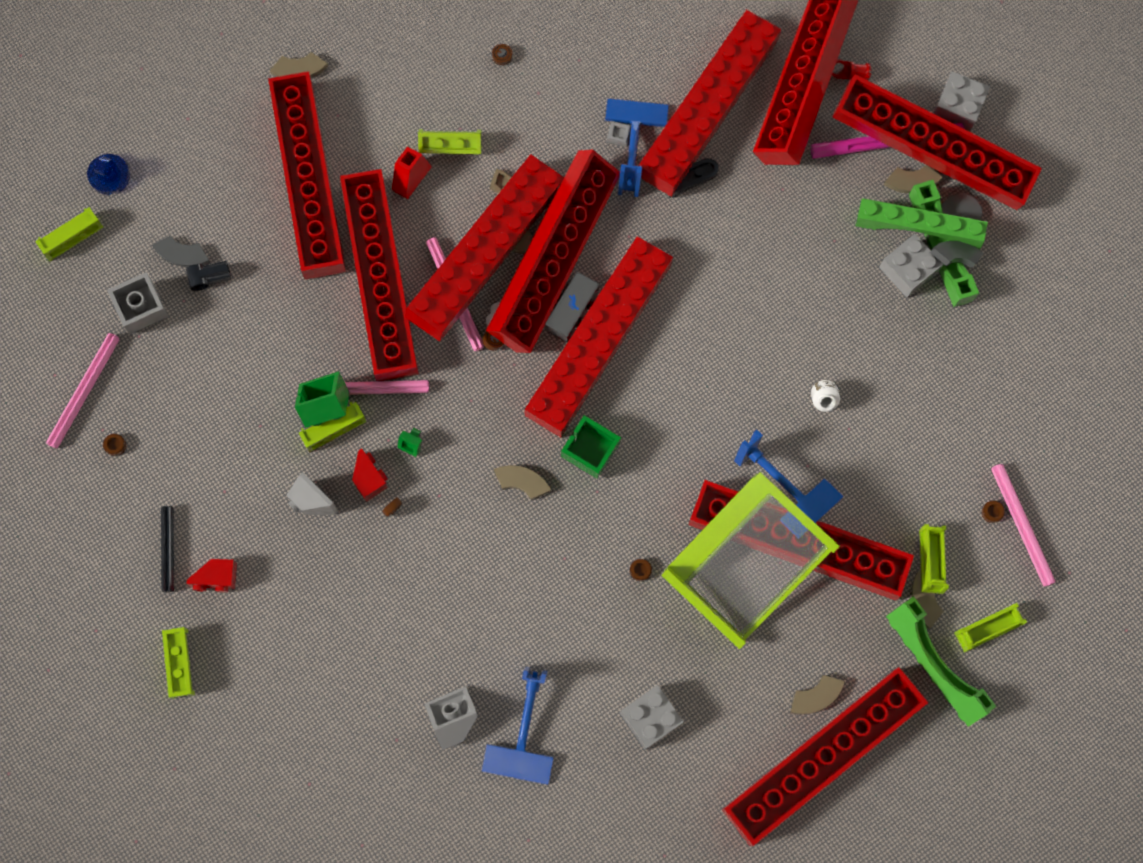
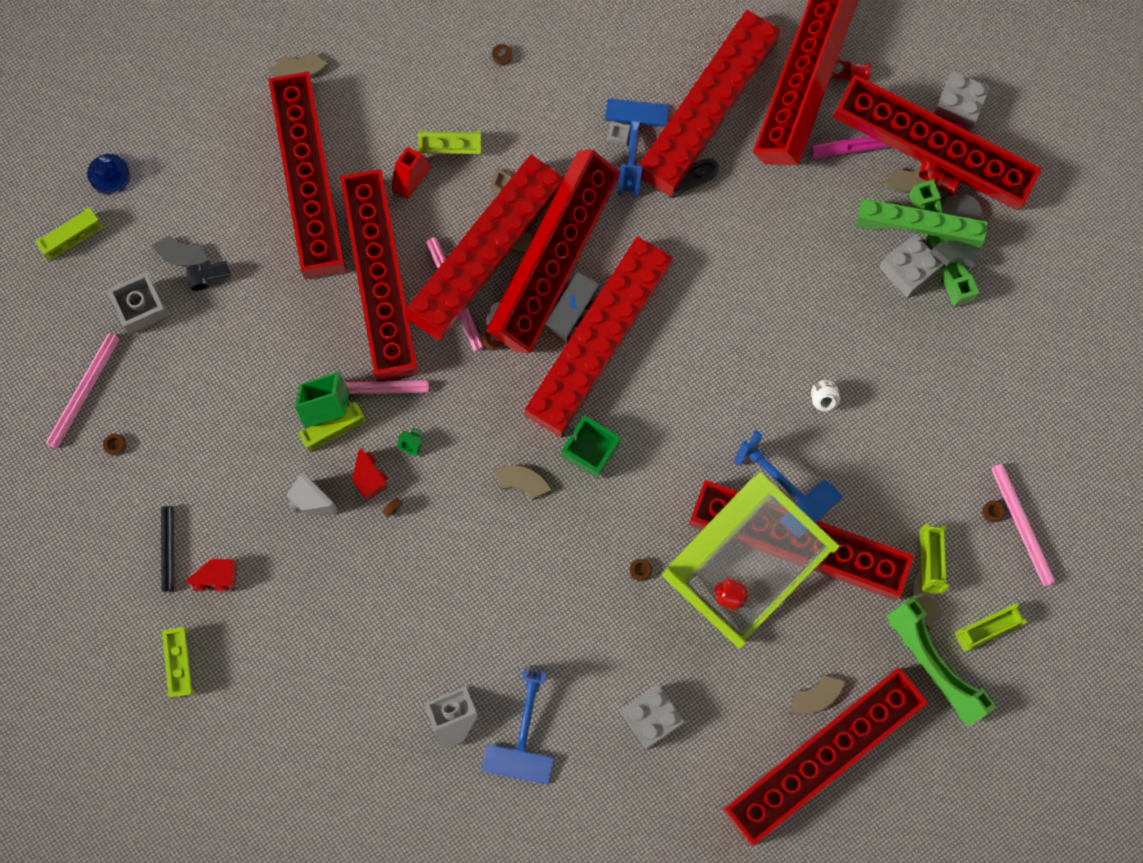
none -> red head [714,578,749,611]
none -> red connector [918,162,960,196]

